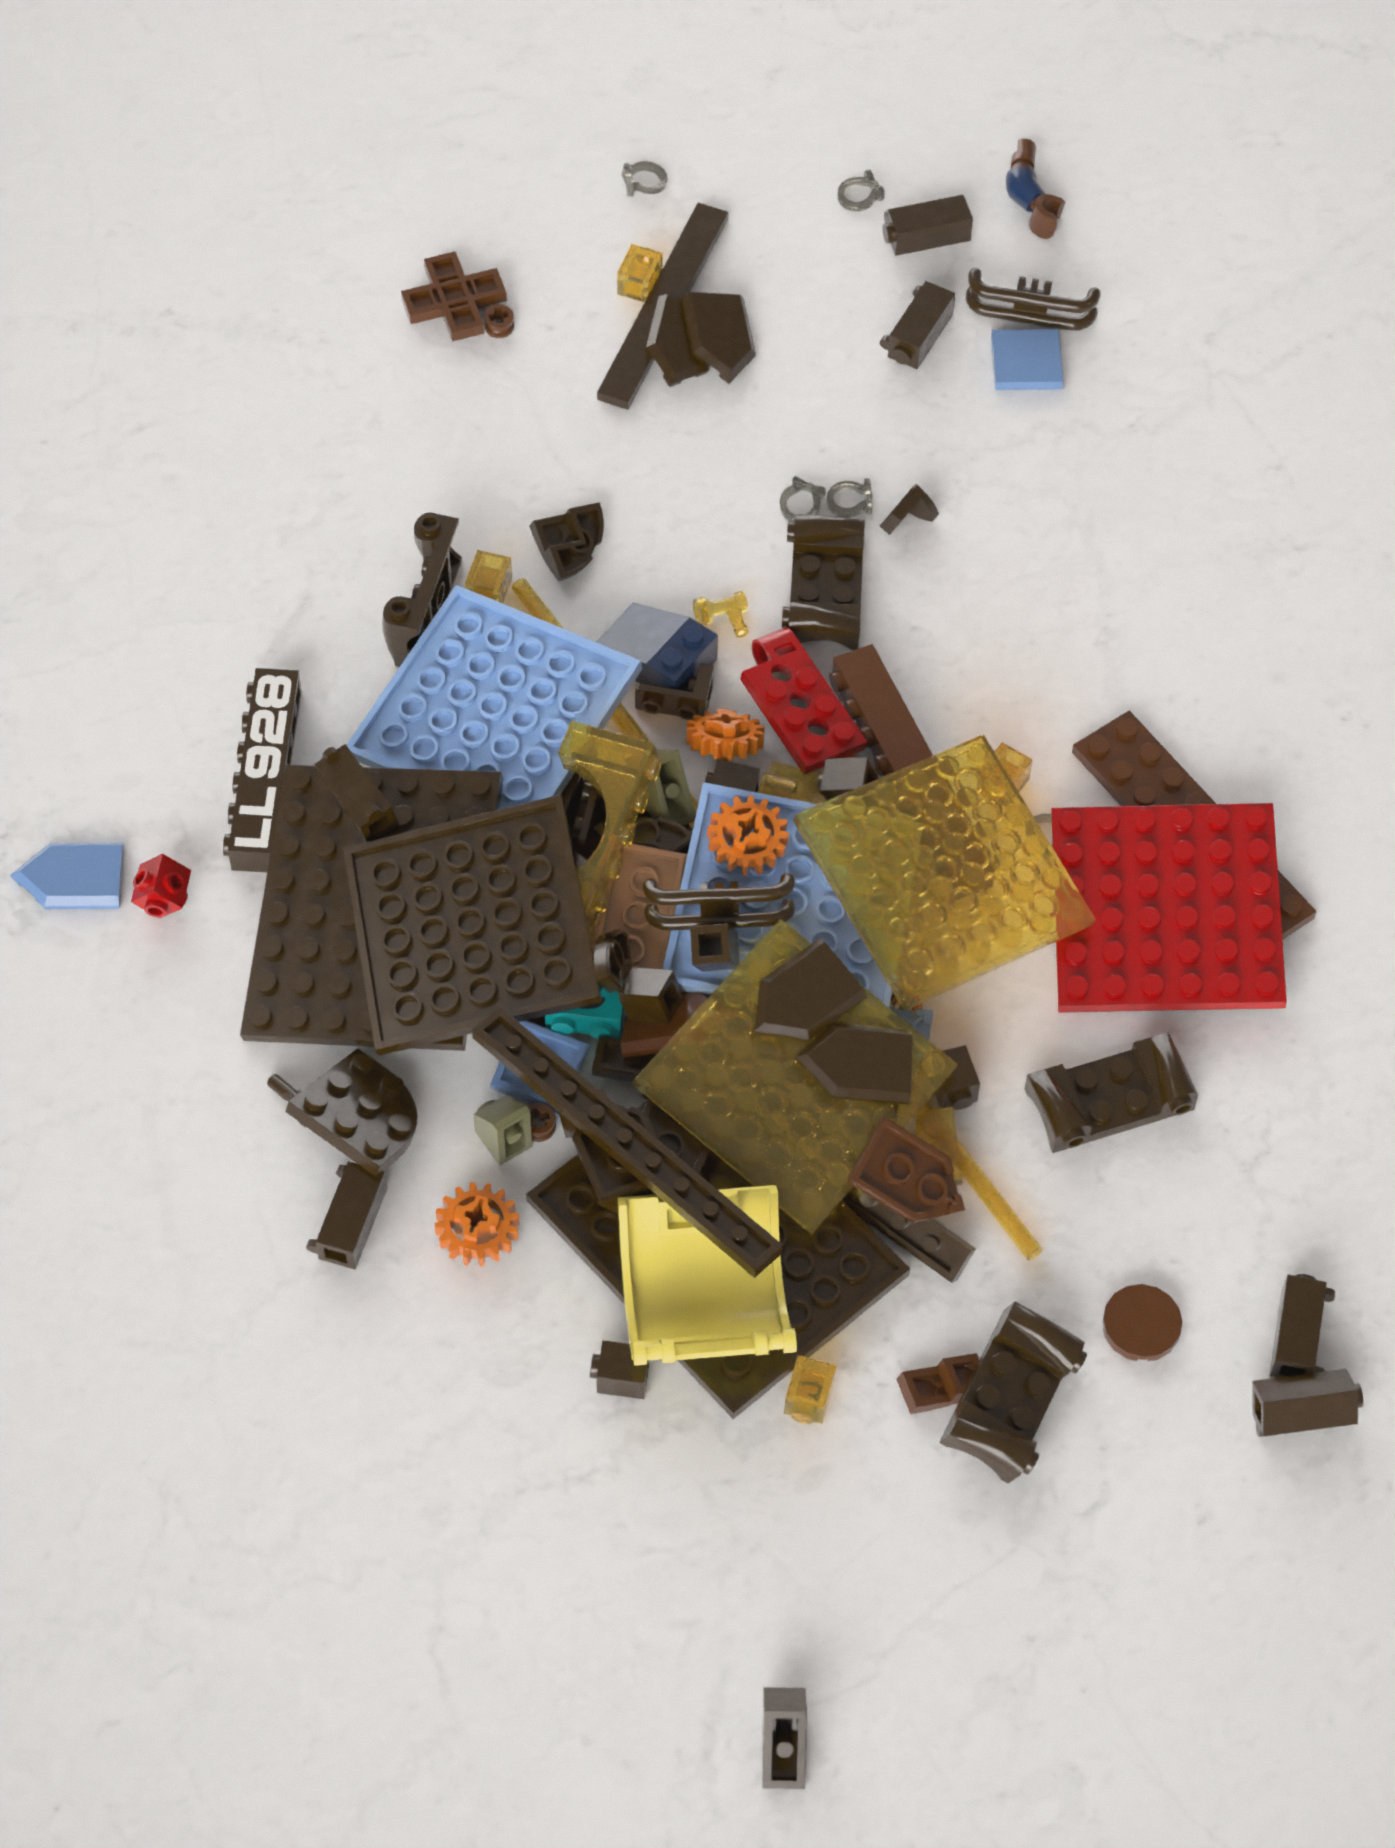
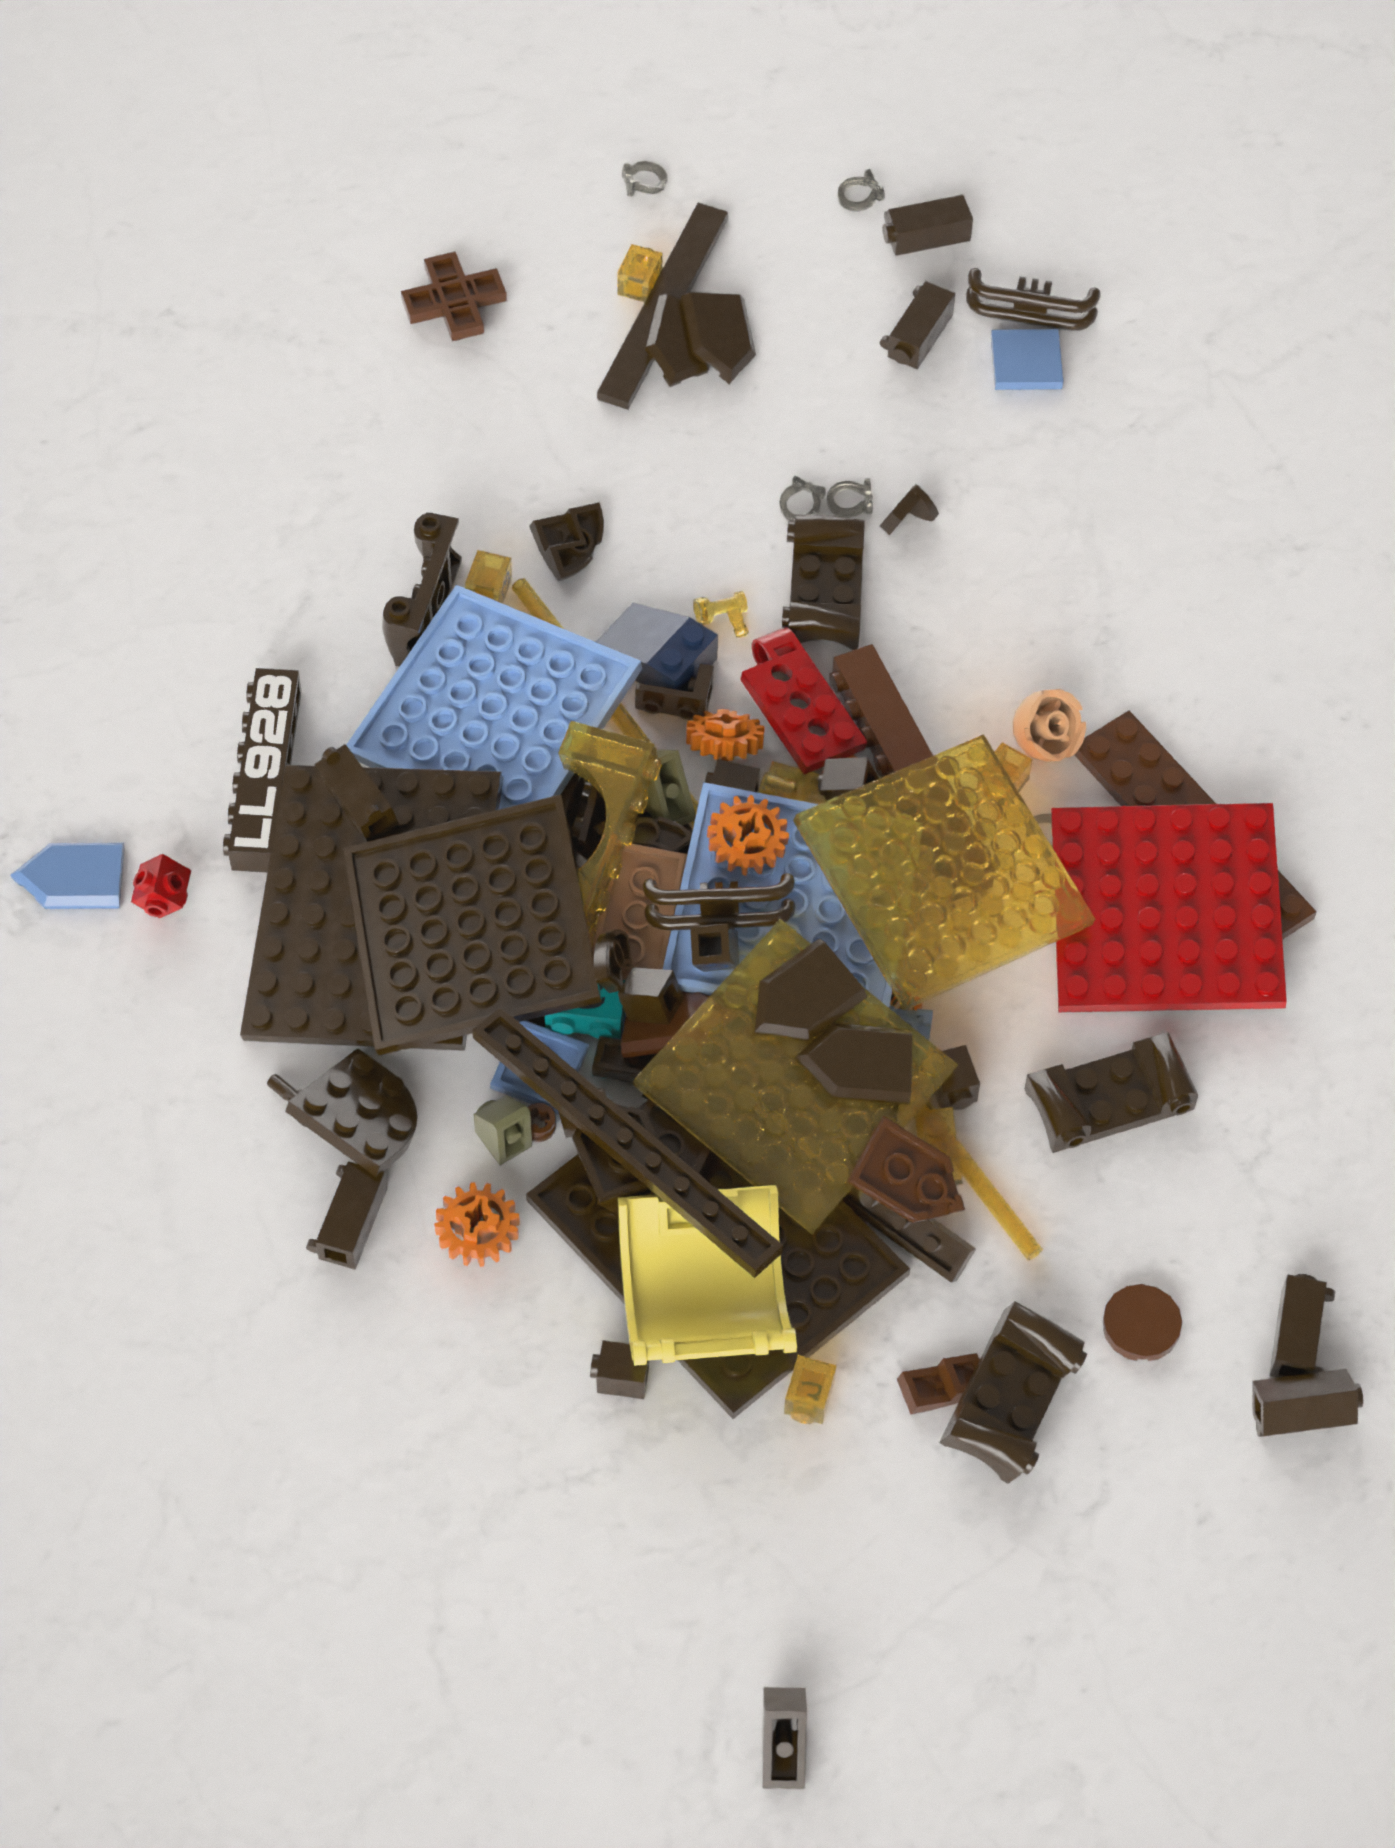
reddish brown bush [484,304,514,338] -> none
reddish brown piece [1006,138,1066,239] -> none
none -> light nougat cylinder [1012,689,1086,762]

